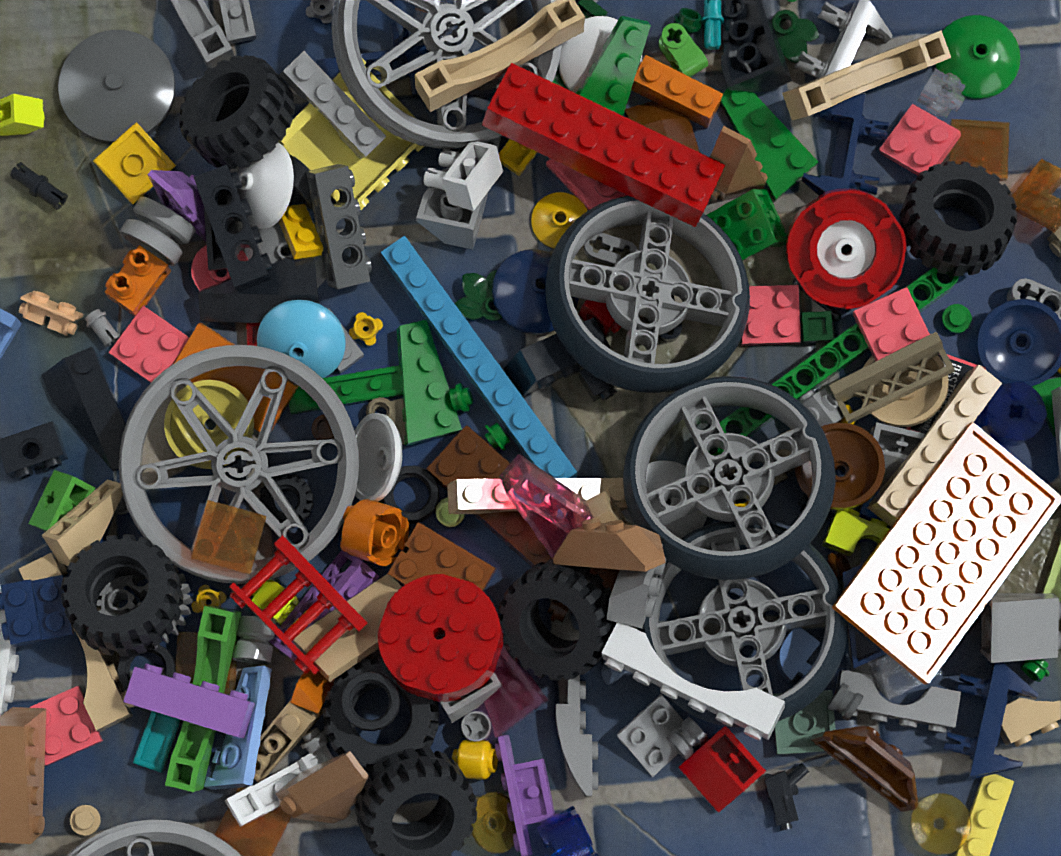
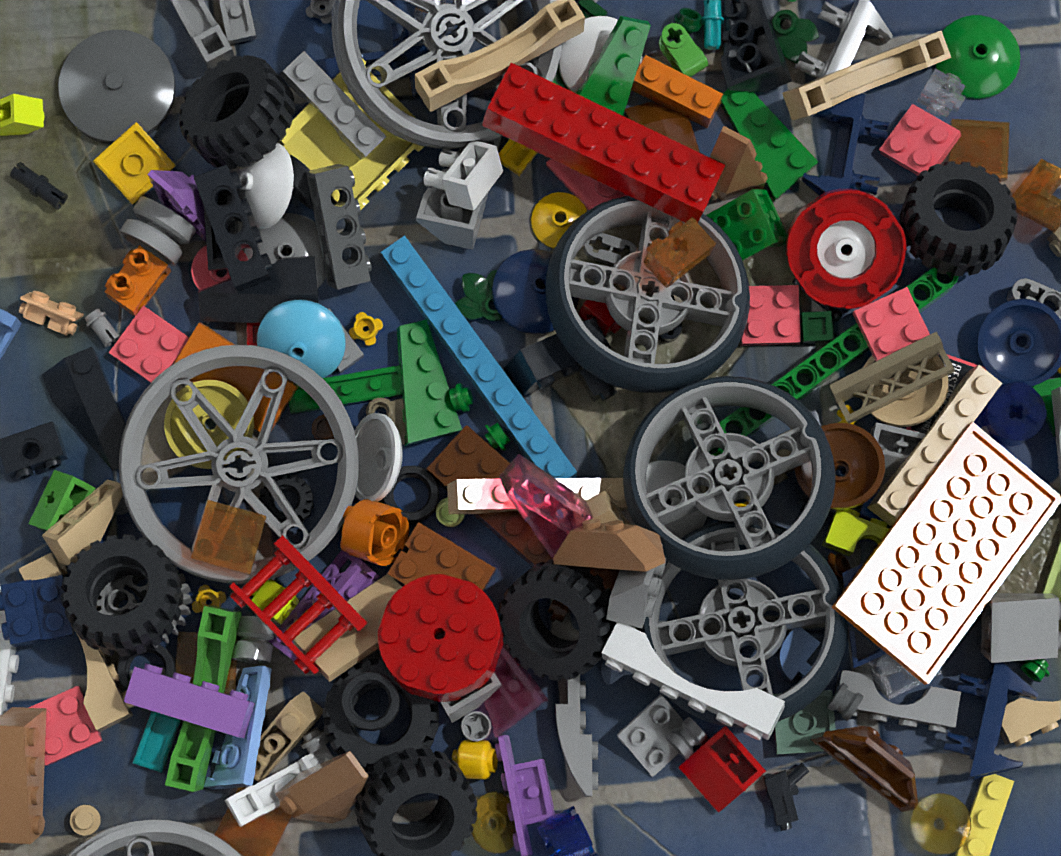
yellow plate [278,204,324,259] -> none
orange slope [290,671,335,714] -> none
light grey brick [798,388,844,426] -> none
green plate [942,304,972,333] -> none
none -> clear orange brick [643,217,716,289]

